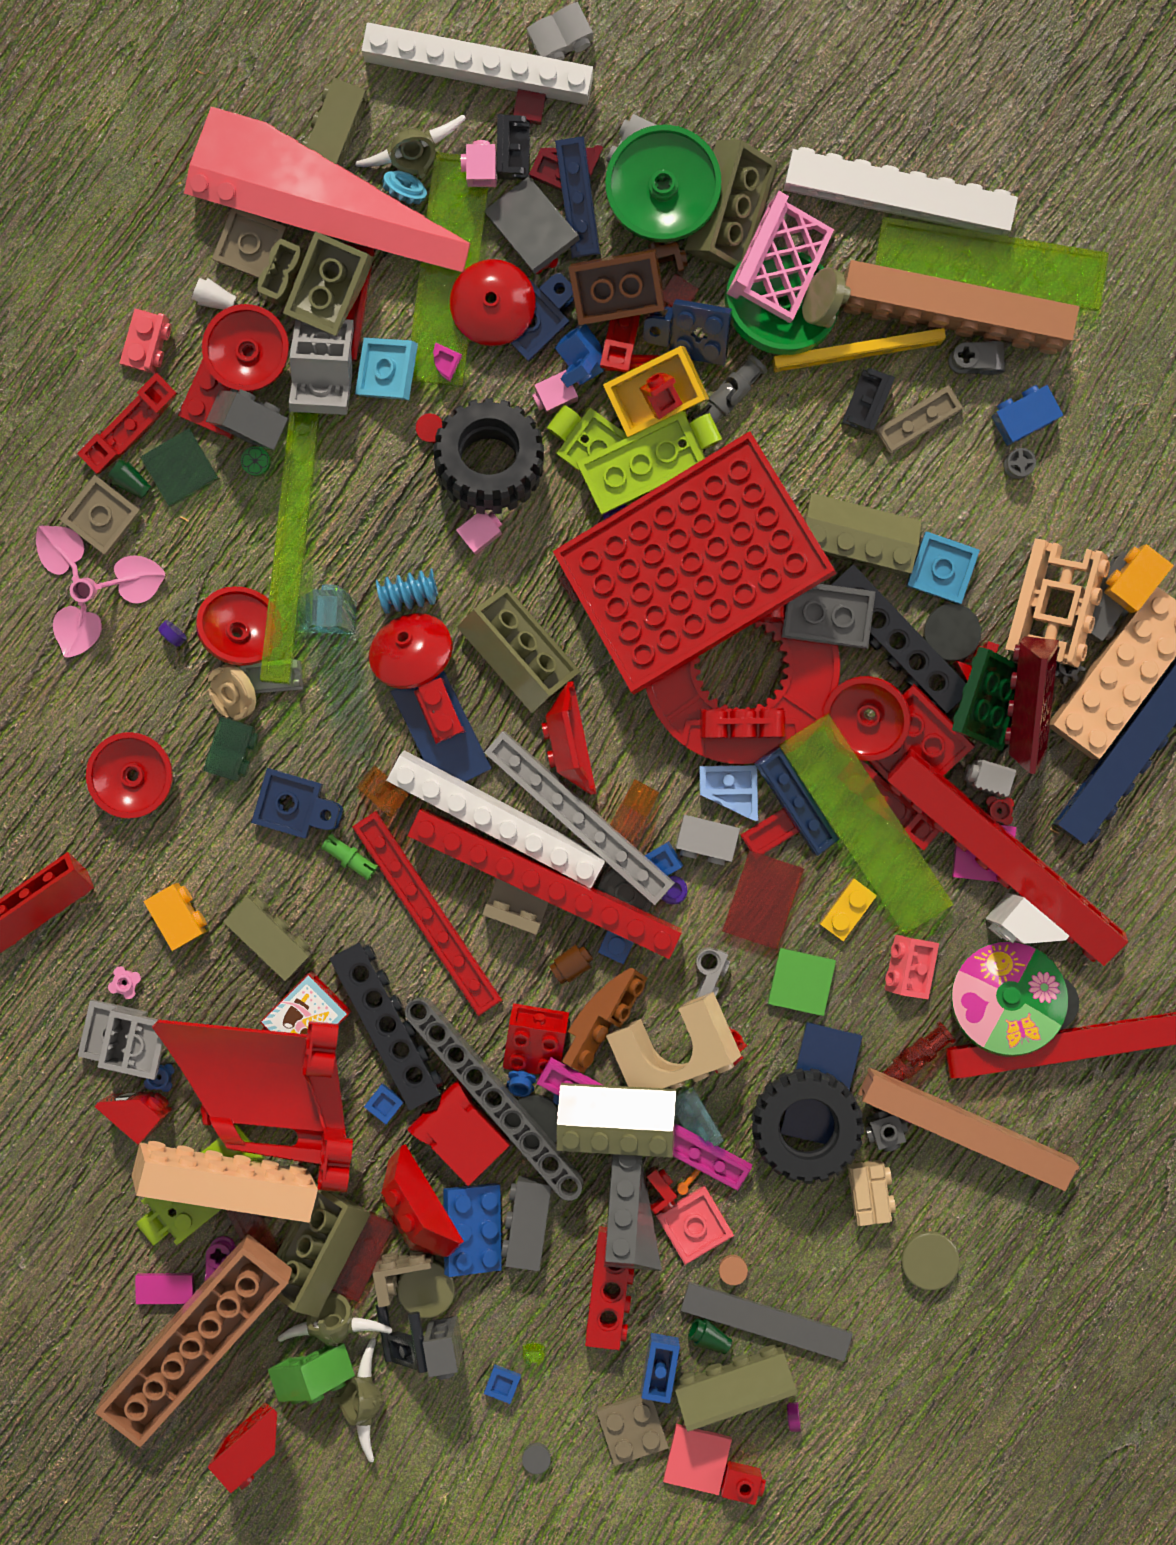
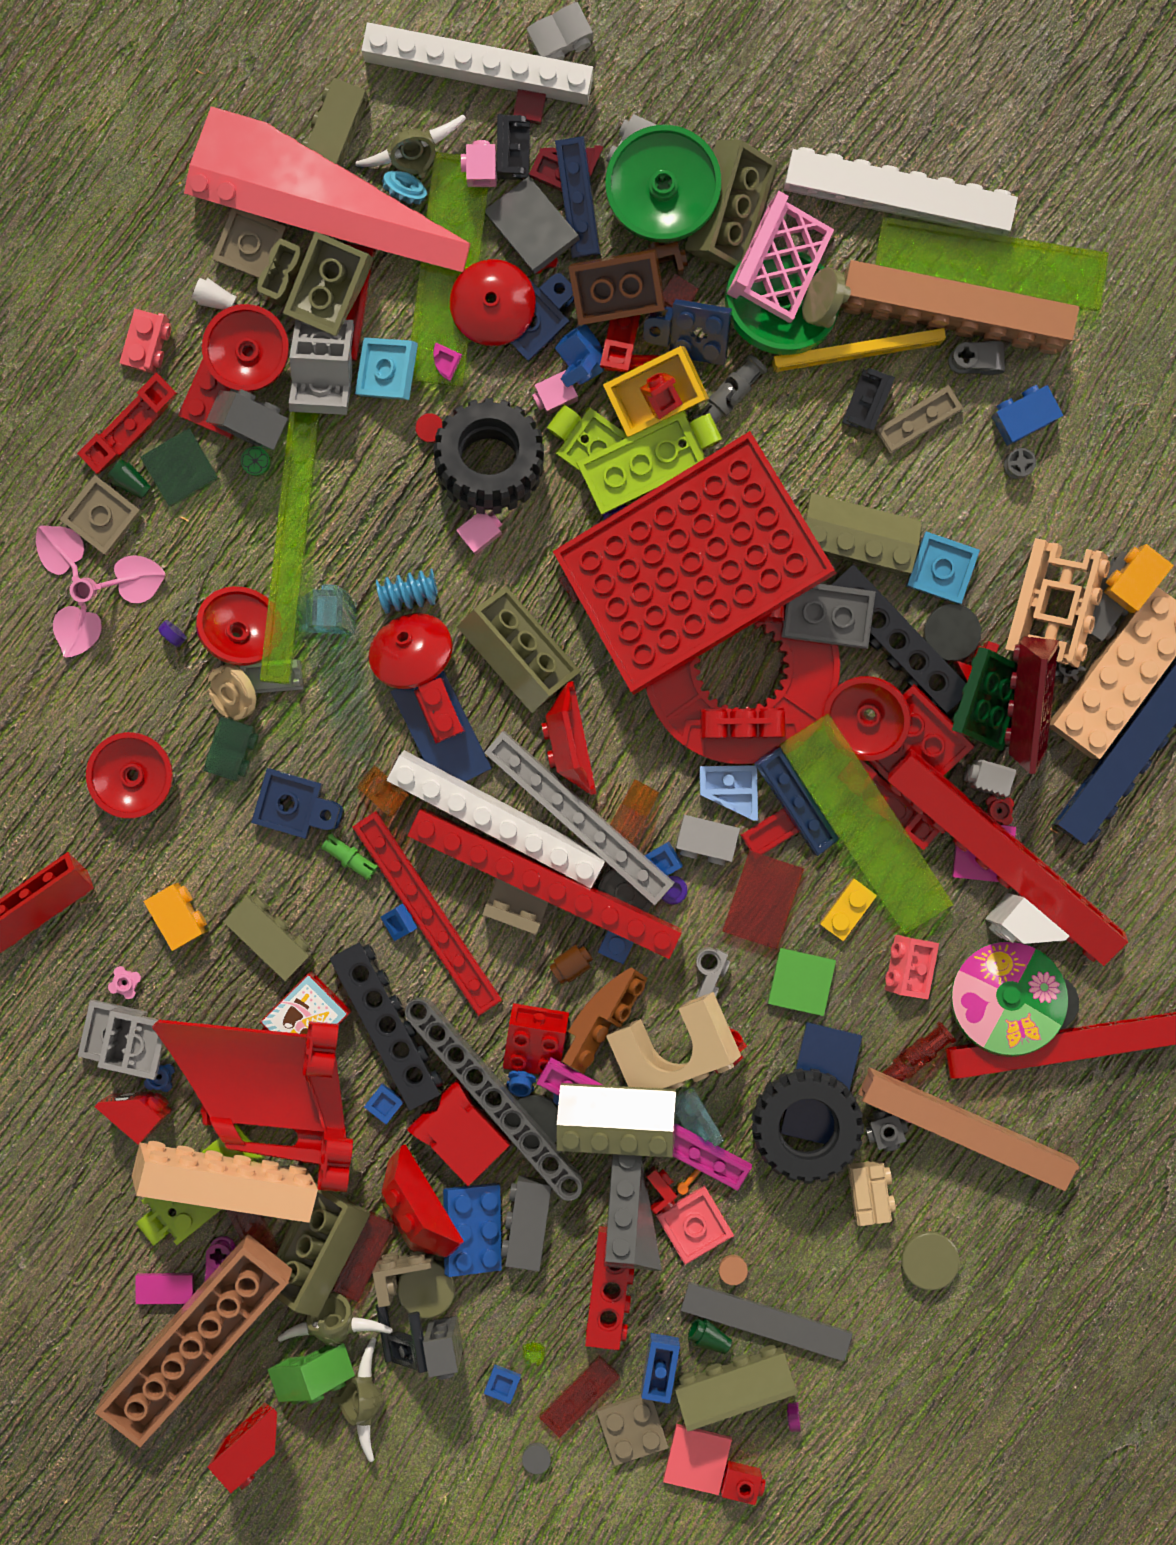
none -> blue plate [380,904,417,941]
none -> clear red tile [539,1355,620,1438]

